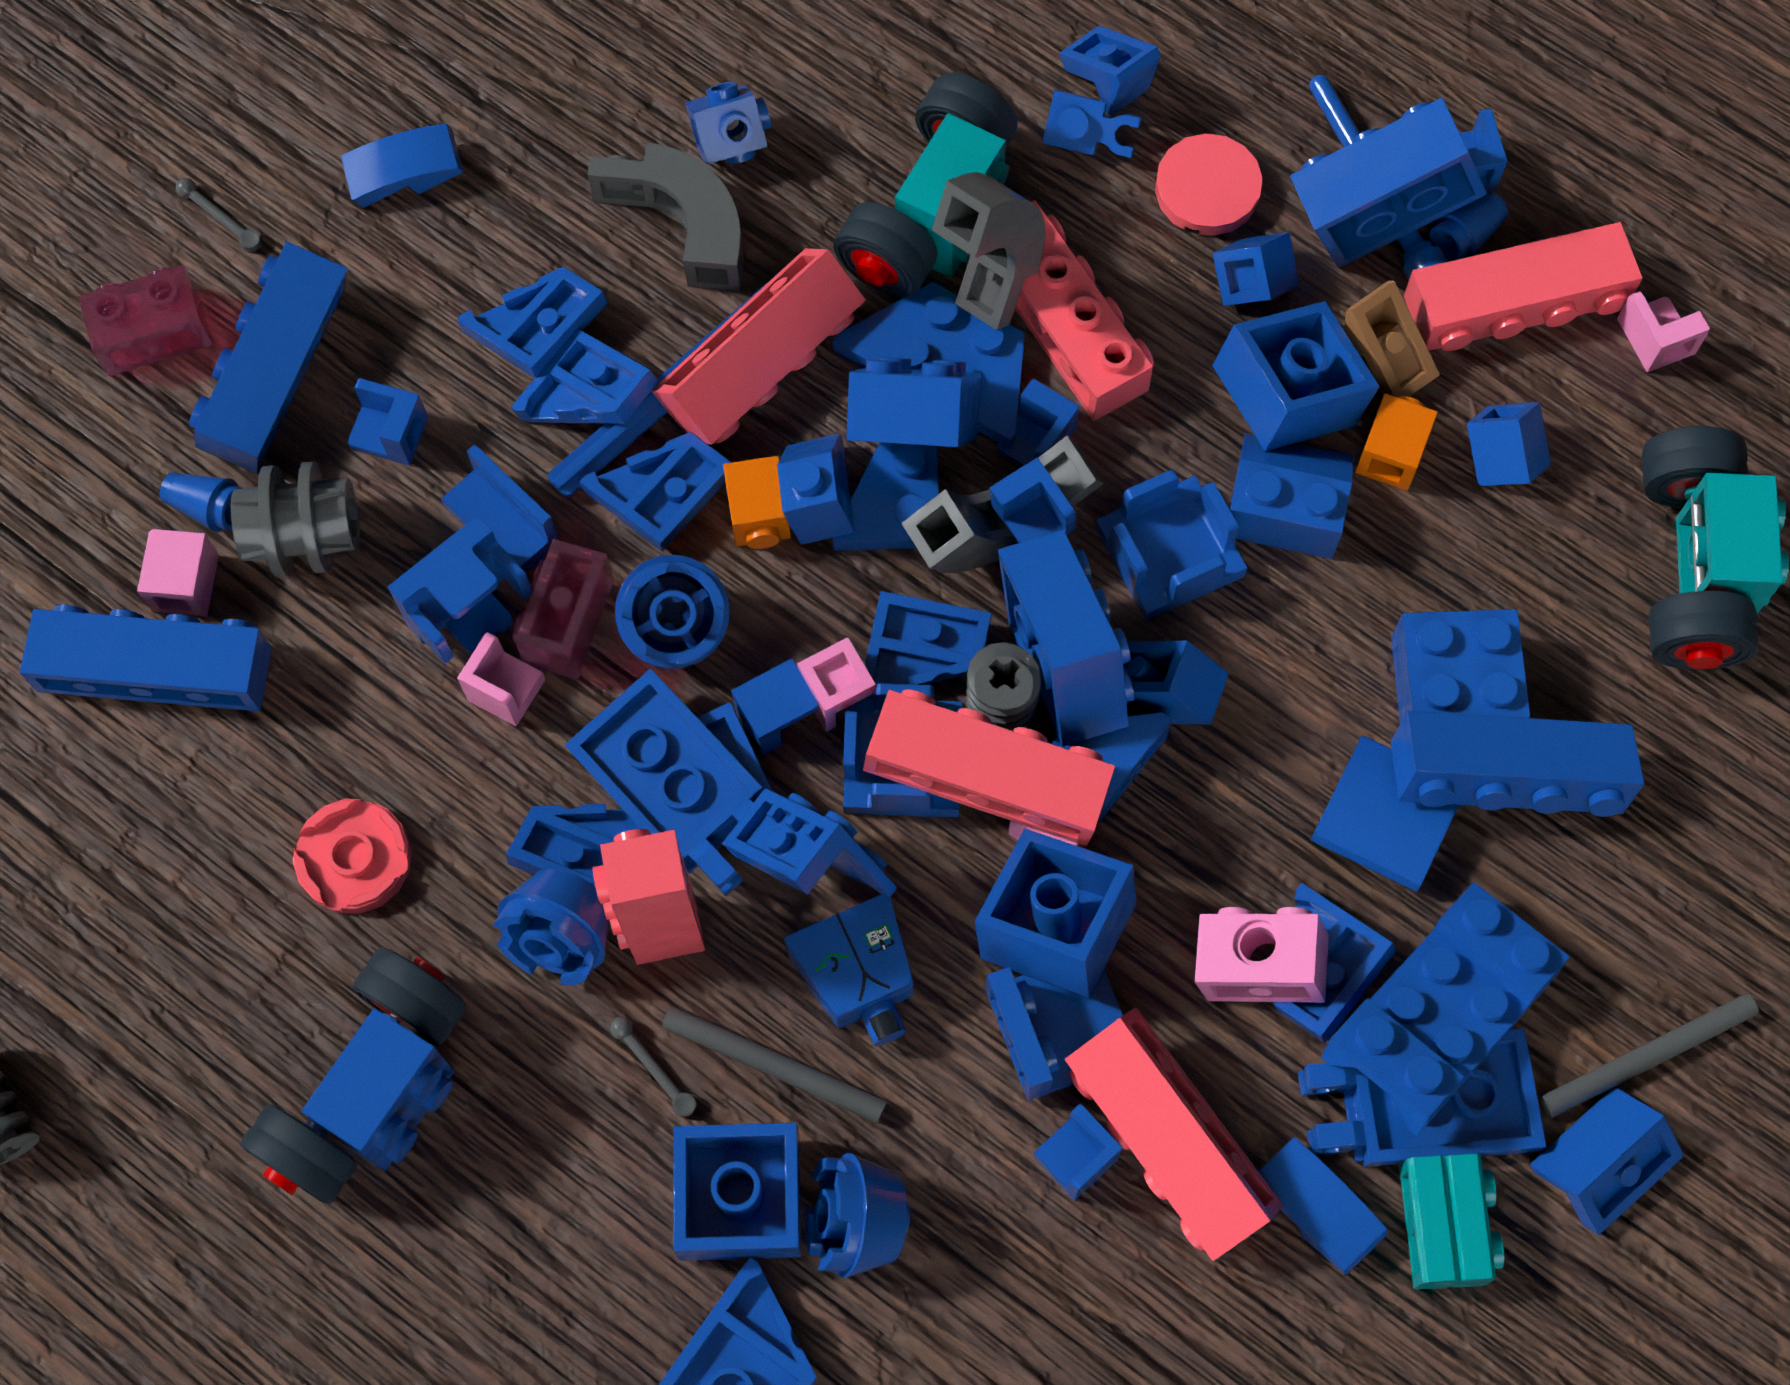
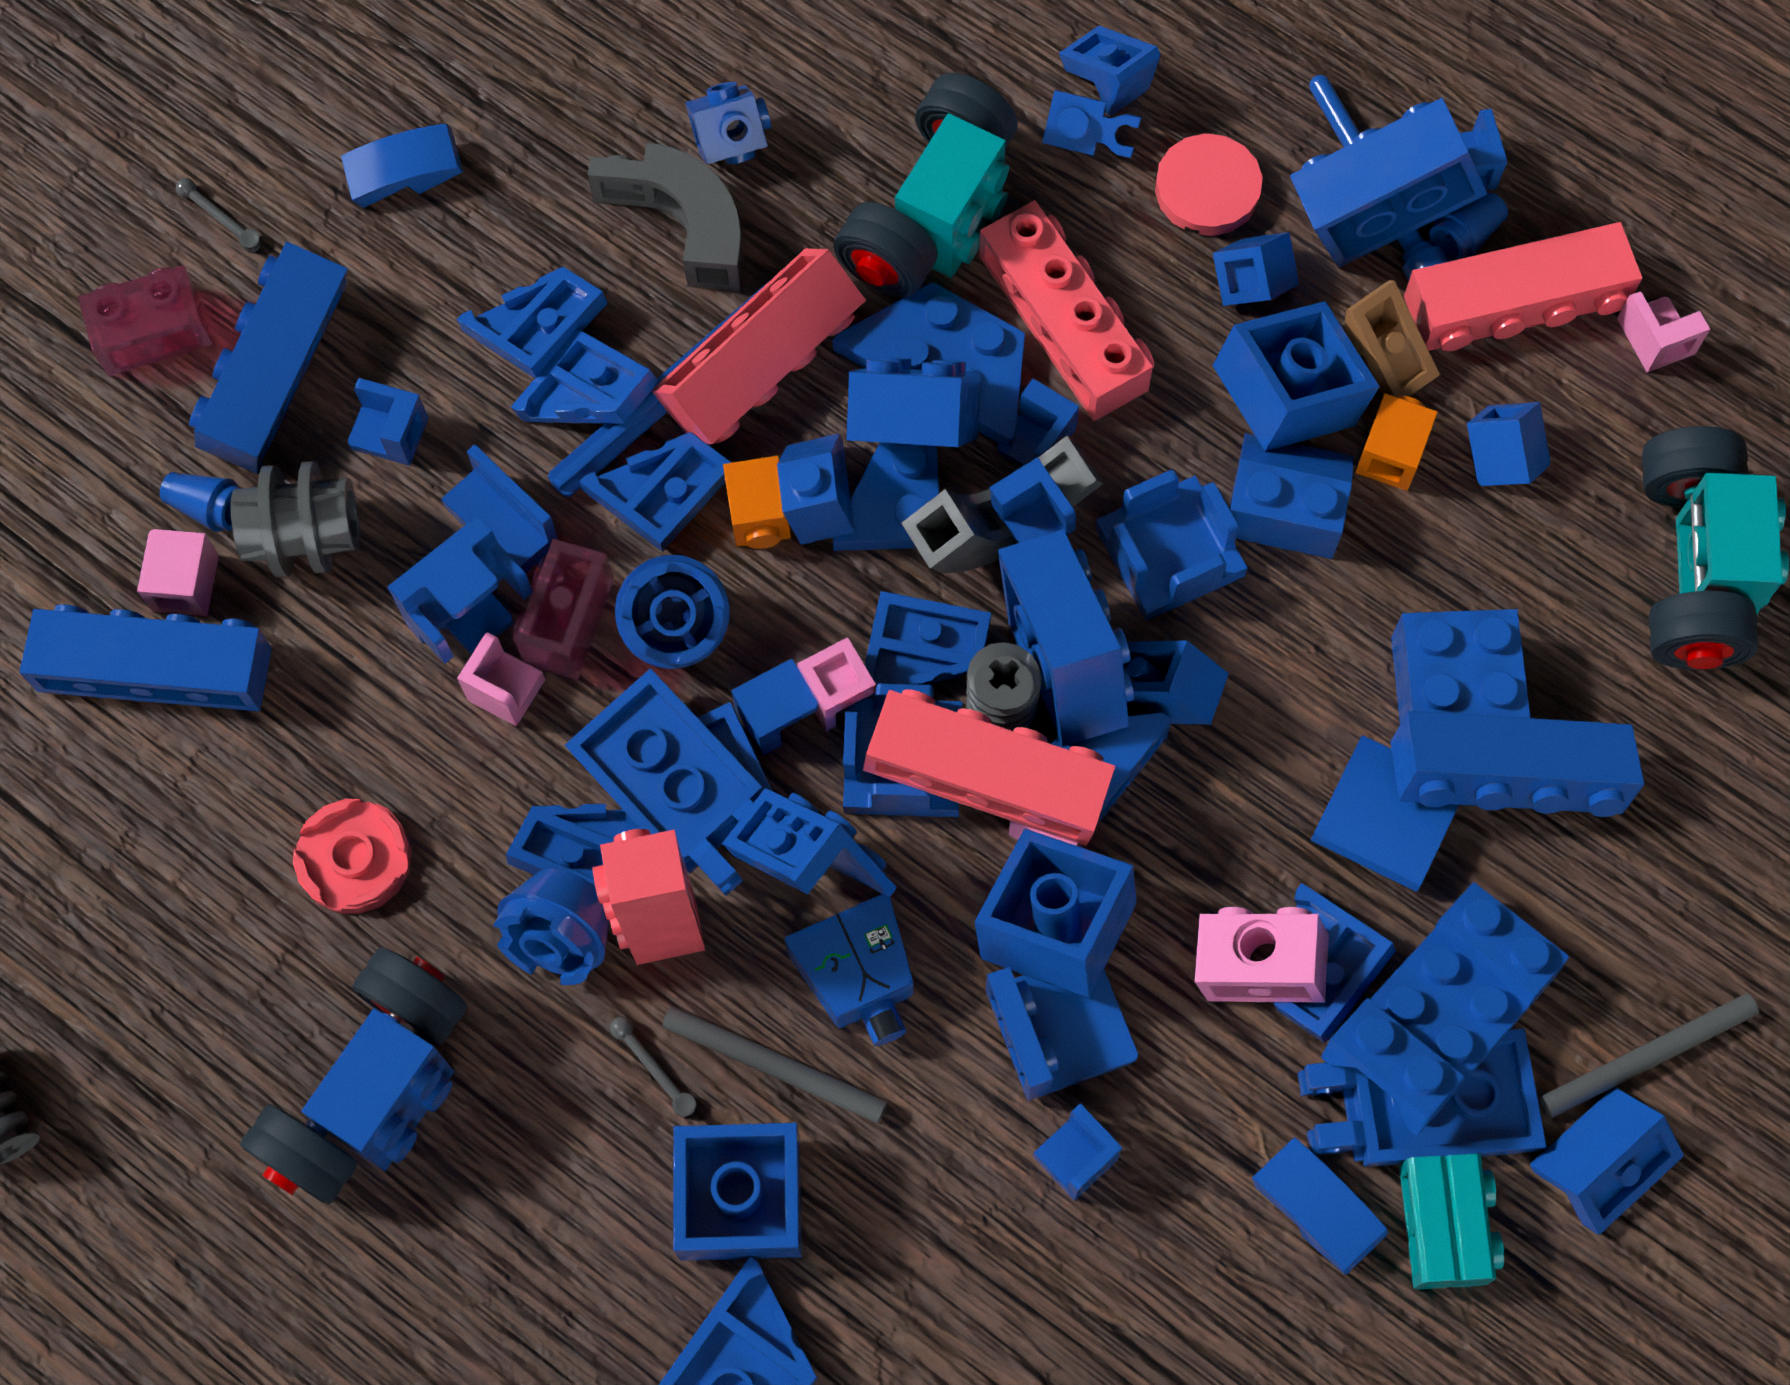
blue cone [805,1153,910,1278] -> none
dark grey arch [932,172,1045,330] -> none
coral brick [1064,1007,1284,1261] -> none

